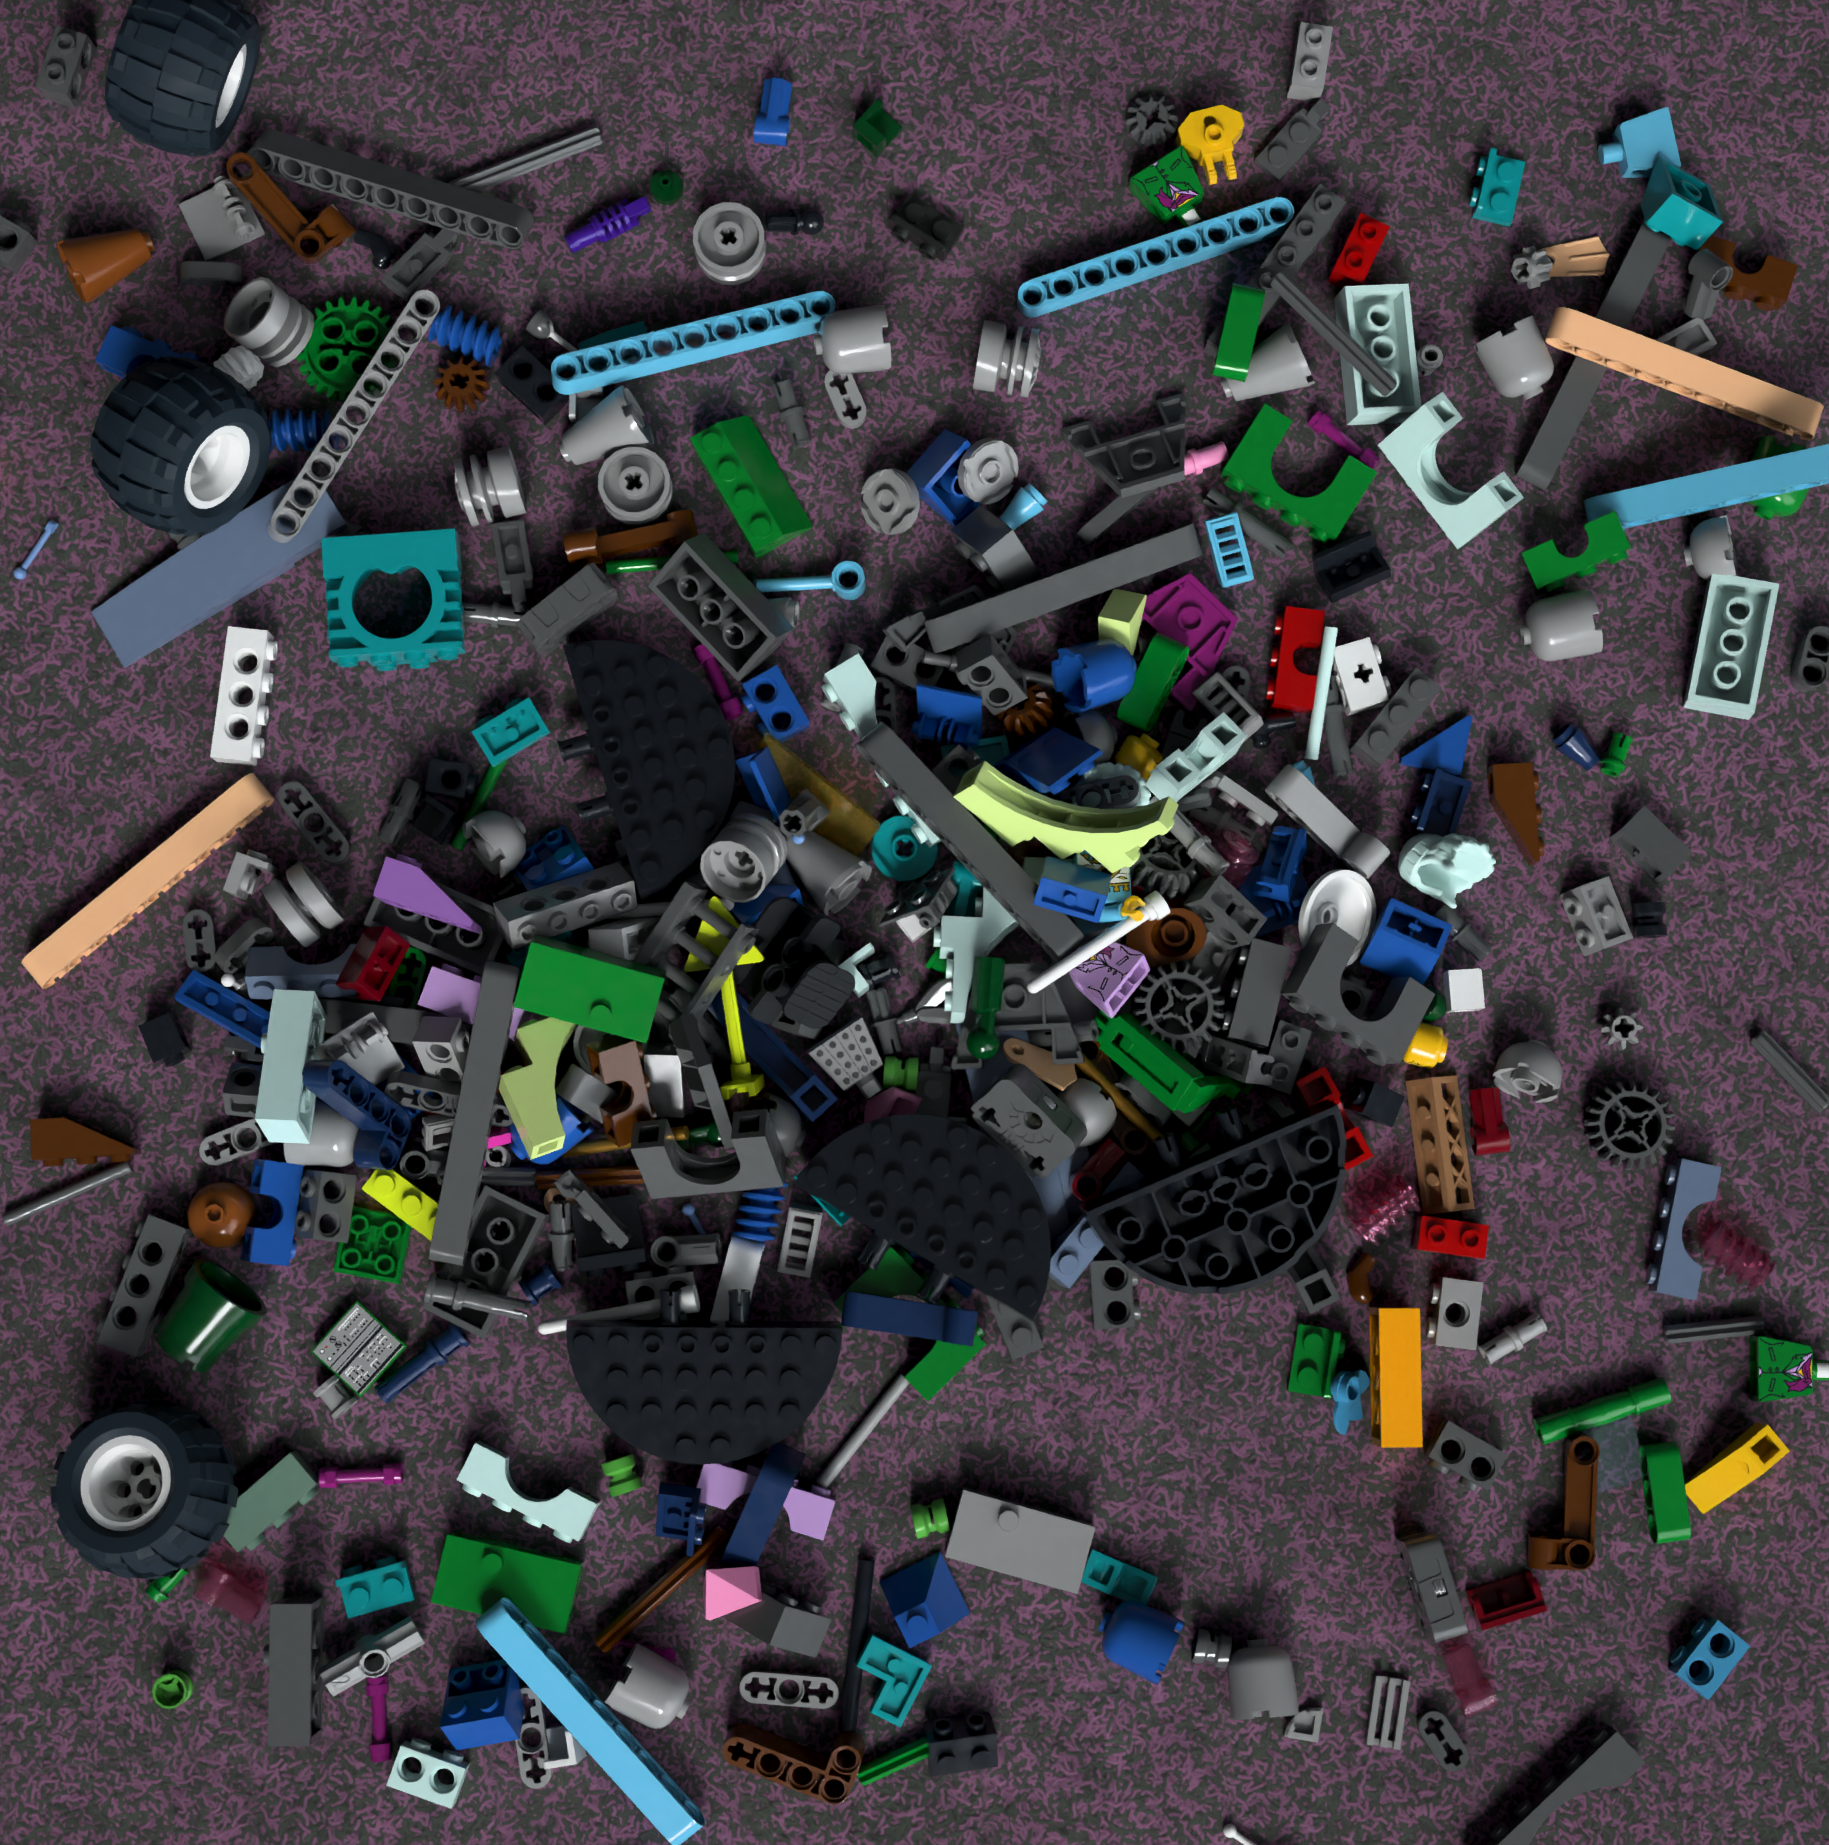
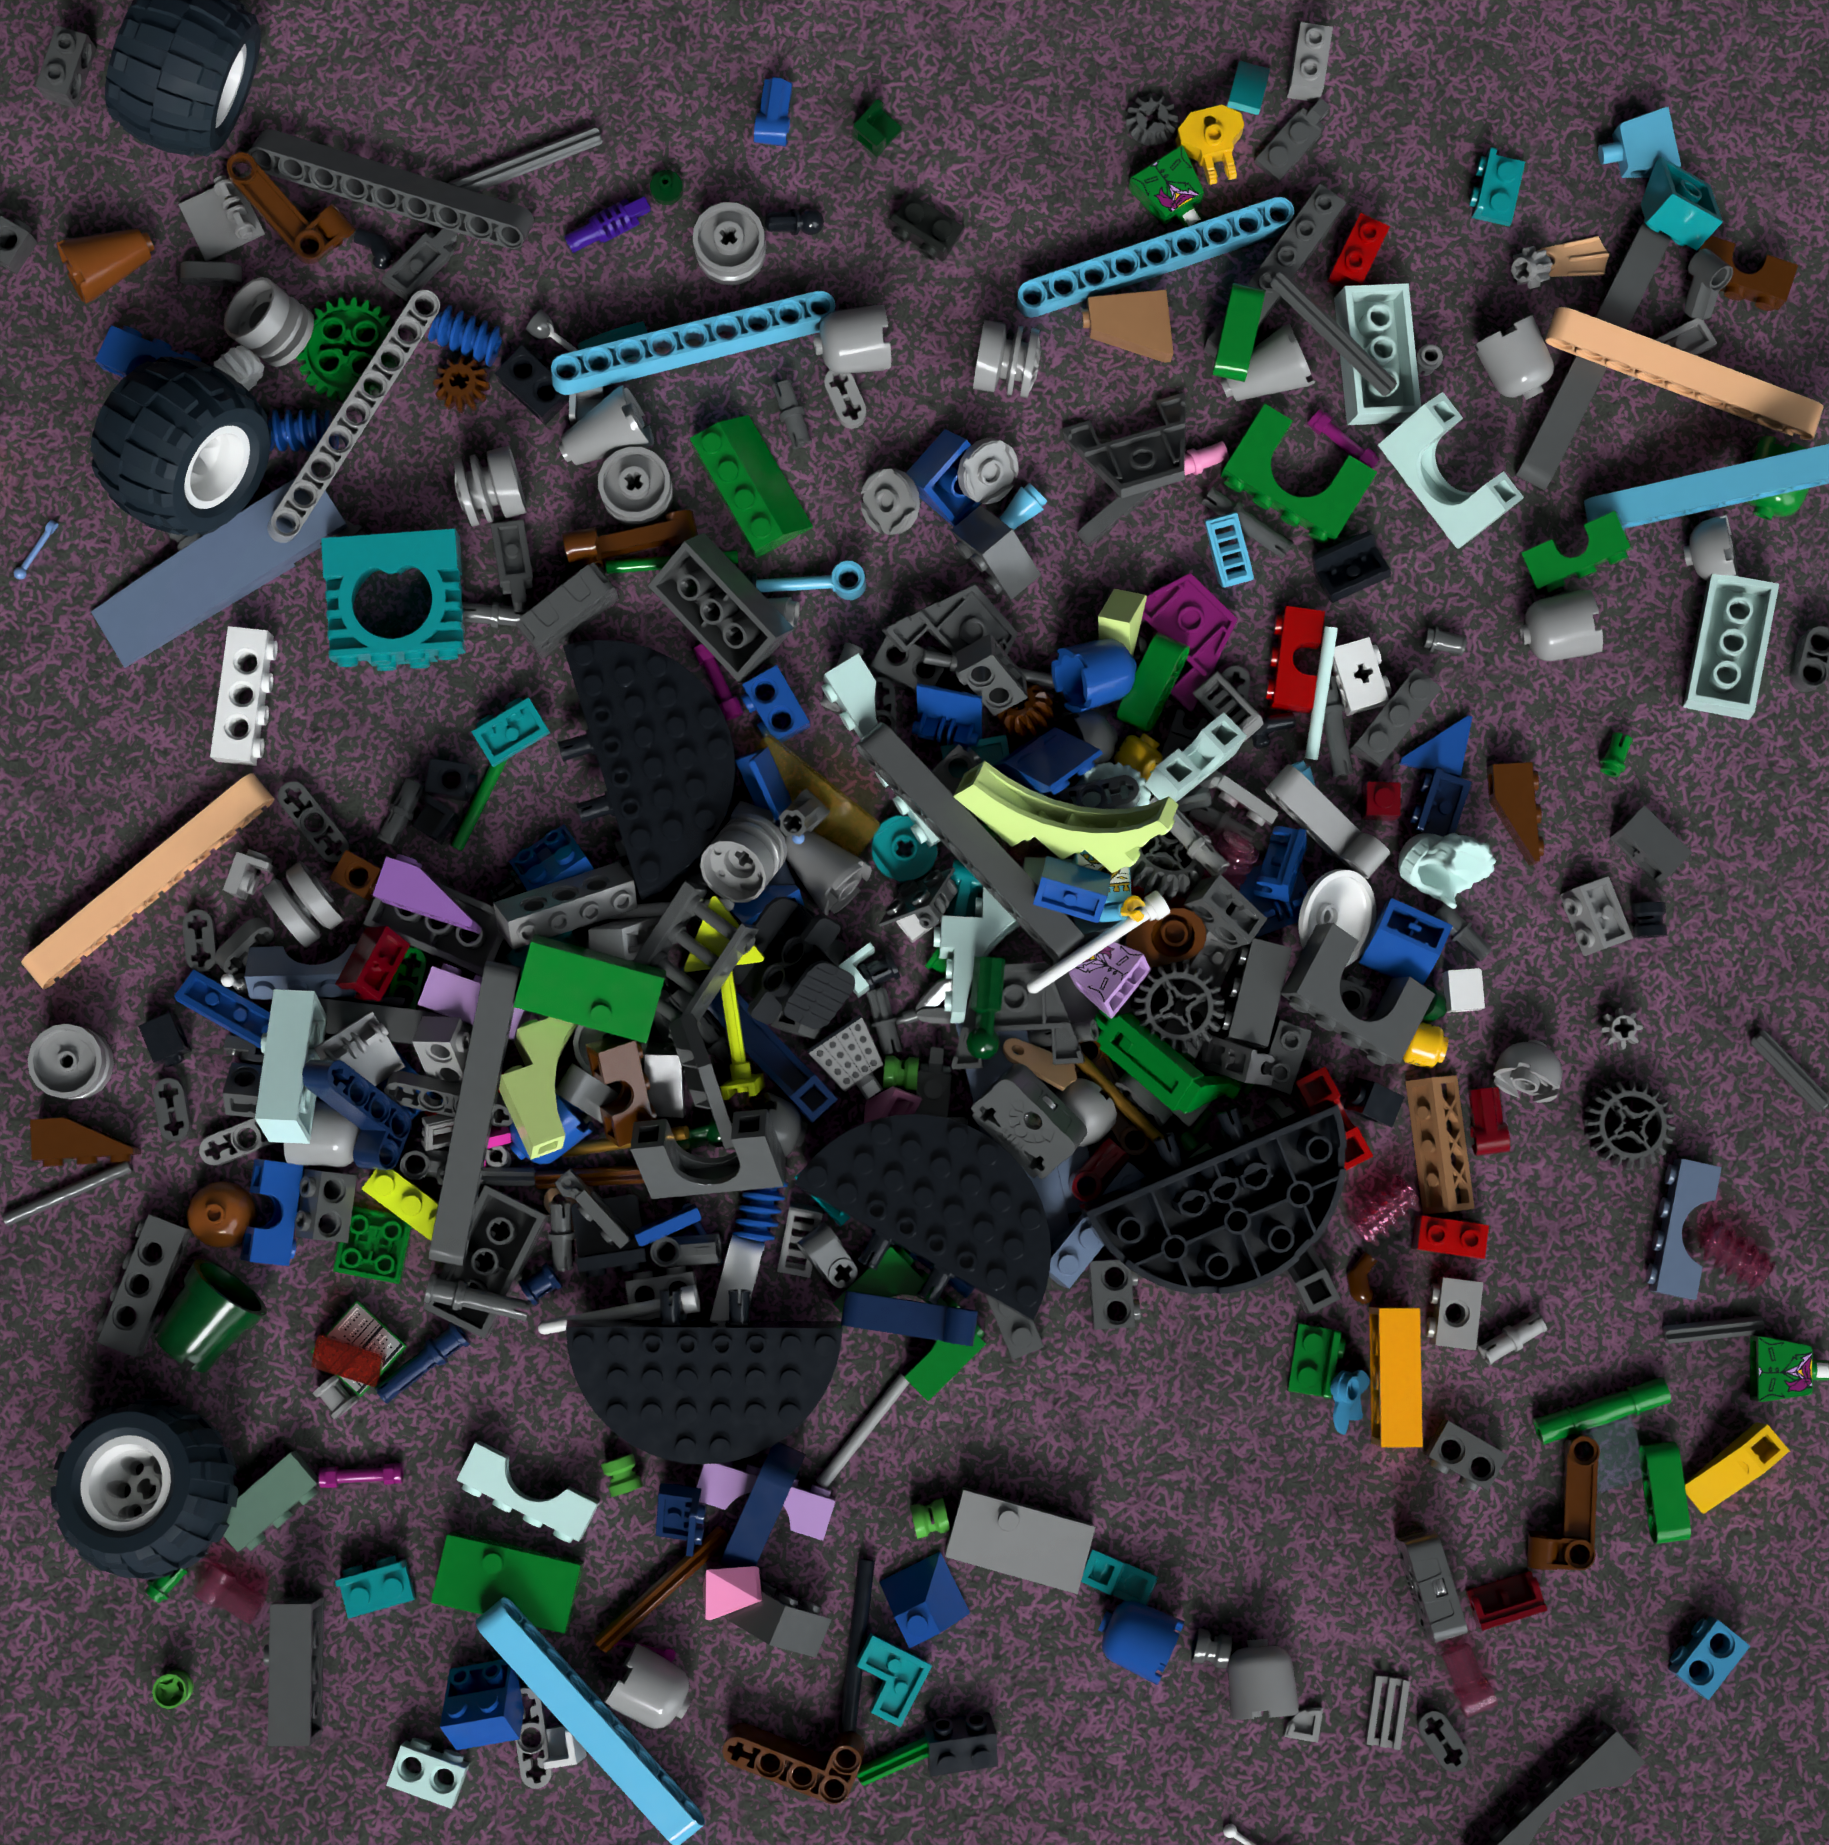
light grey piece [318,1616,425,1697] -> none
magenta bar [366,1675,392,1762] -> none
light grey cylinder [462,810,526,878] -> none
light grey beam [740,1670,839,1709] -> none
dark grey beam [923,522,1203,653] -> none
dark blue cone [1551,722,1601,771] -> none
none -> light grey wheel [27,1024,114,1100]
none -> dark grey beam [153,1078,192,1141]
none -> clear red slope [311,1334,387,1387]
none -> reddish brown brick [329,850,381,901]
none -> blue tile [633,1203,702,1247]
none -> dark grey piece [797,1222,857,1288]
none -> medium nougat slope [1081,290,1173,363]
none -> teal slope [1227,61,1270,115]
none -> dark red brick [1361,782,1401,821]
none -> dark grey pin [1422,626,1467,656]

